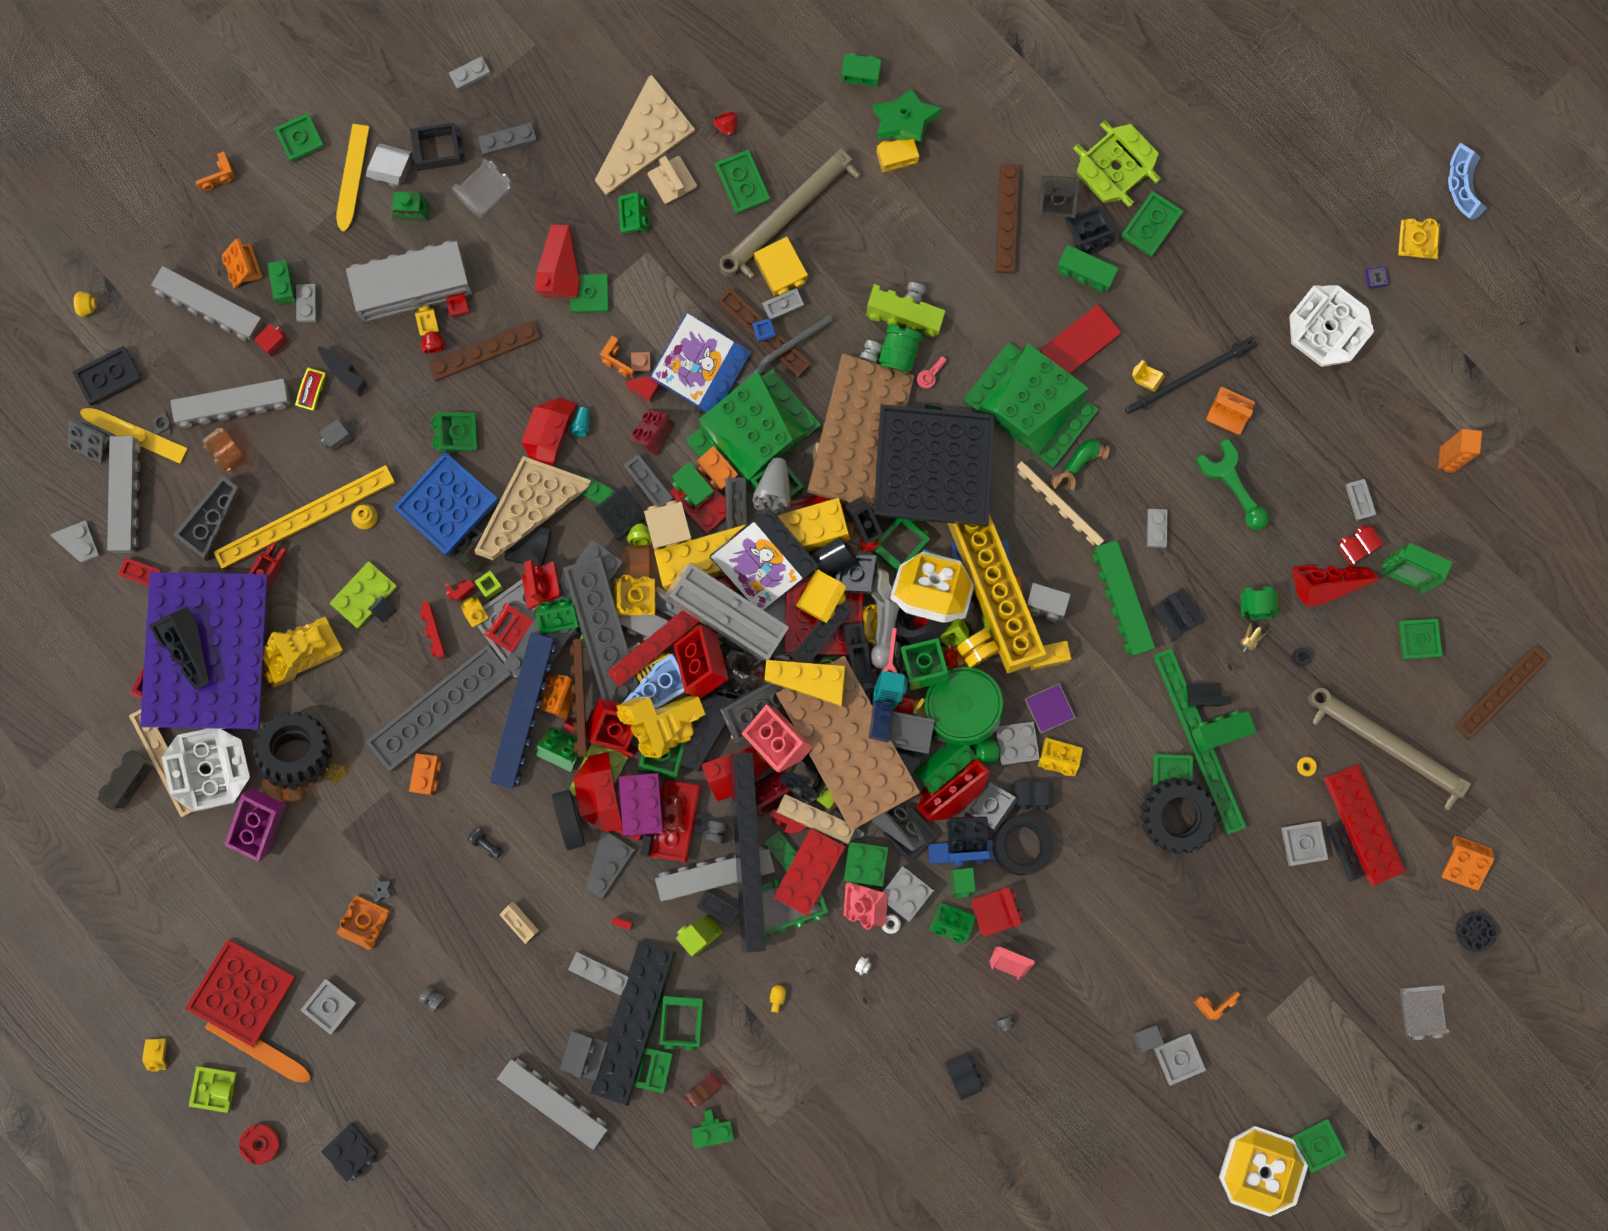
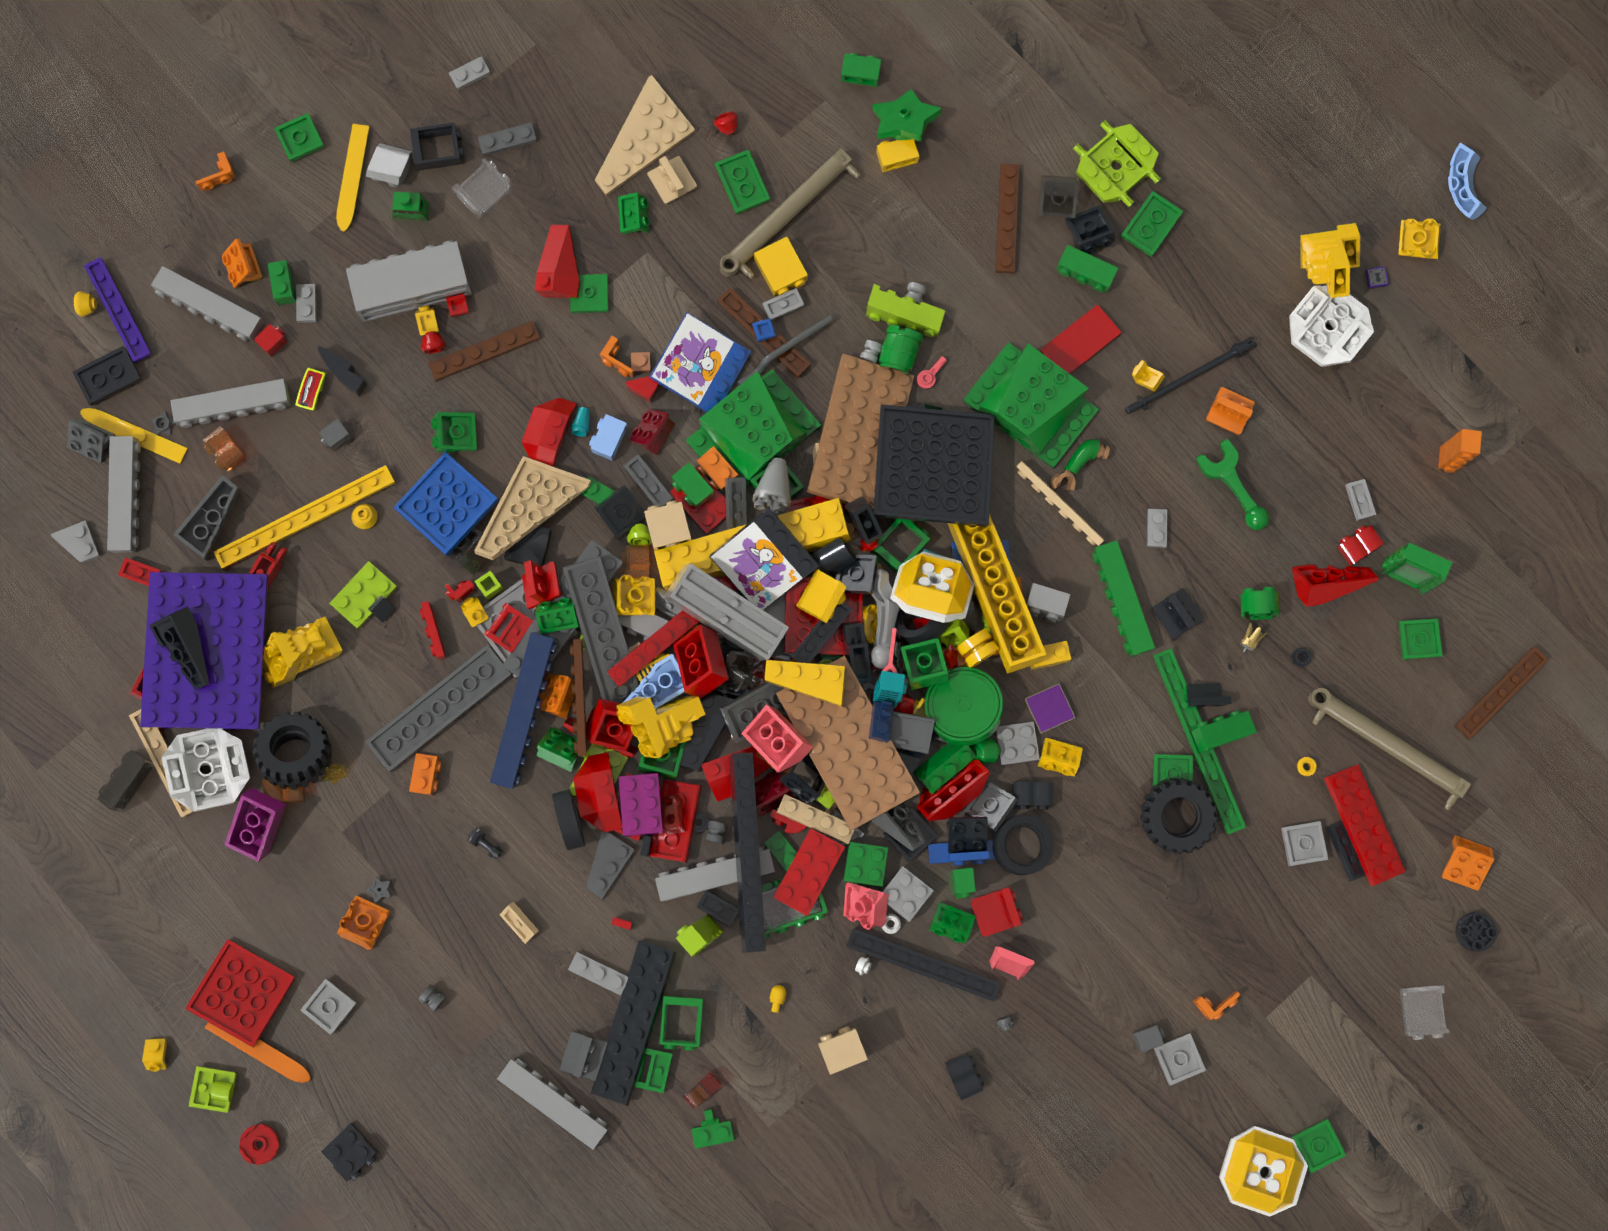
none -> dark purple plate [84,257,152,364]
none -> light blue brick [589,414,628,461]
none -> tan piece [817,1026,868,1075]
none -> black plate [846,928,1001,1002]
none -> yellow brick [1300,223,1360,298]

